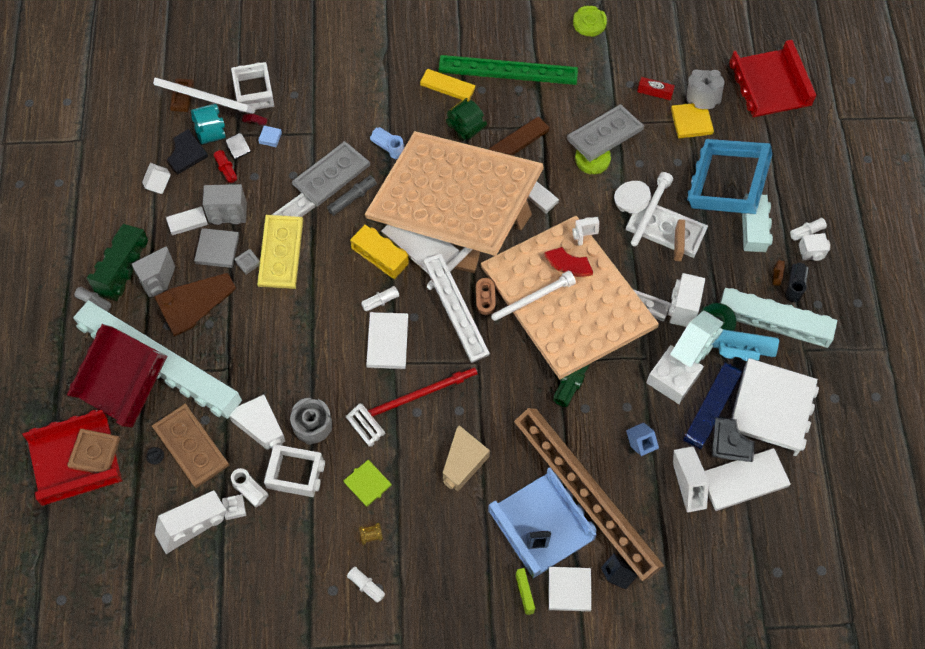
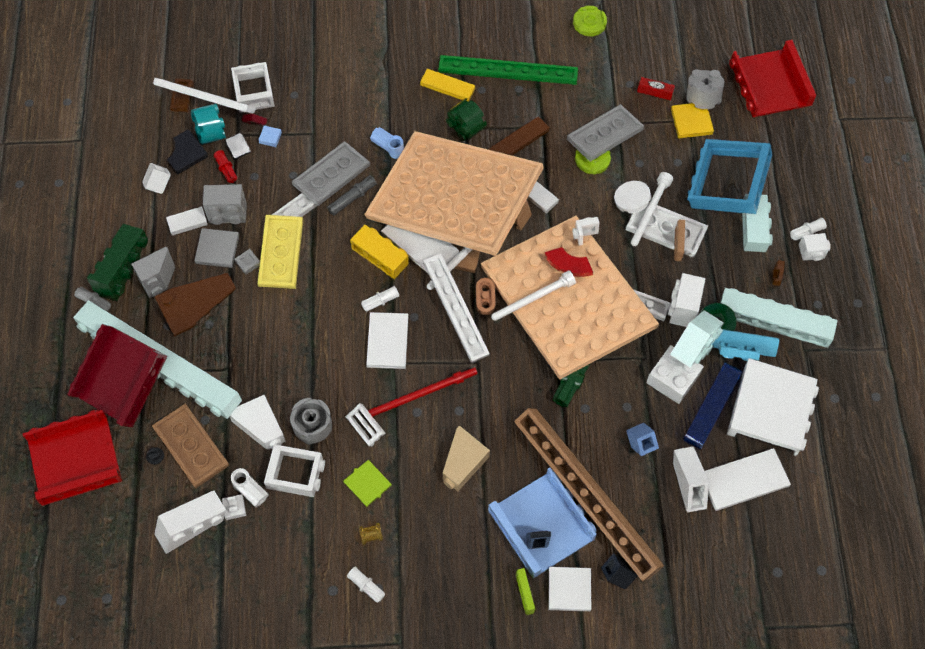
medium nougat tile [67,429,120,473] -> none
black tile [712,417,755,462] -> none
black piece [785,263,808,302] -> none

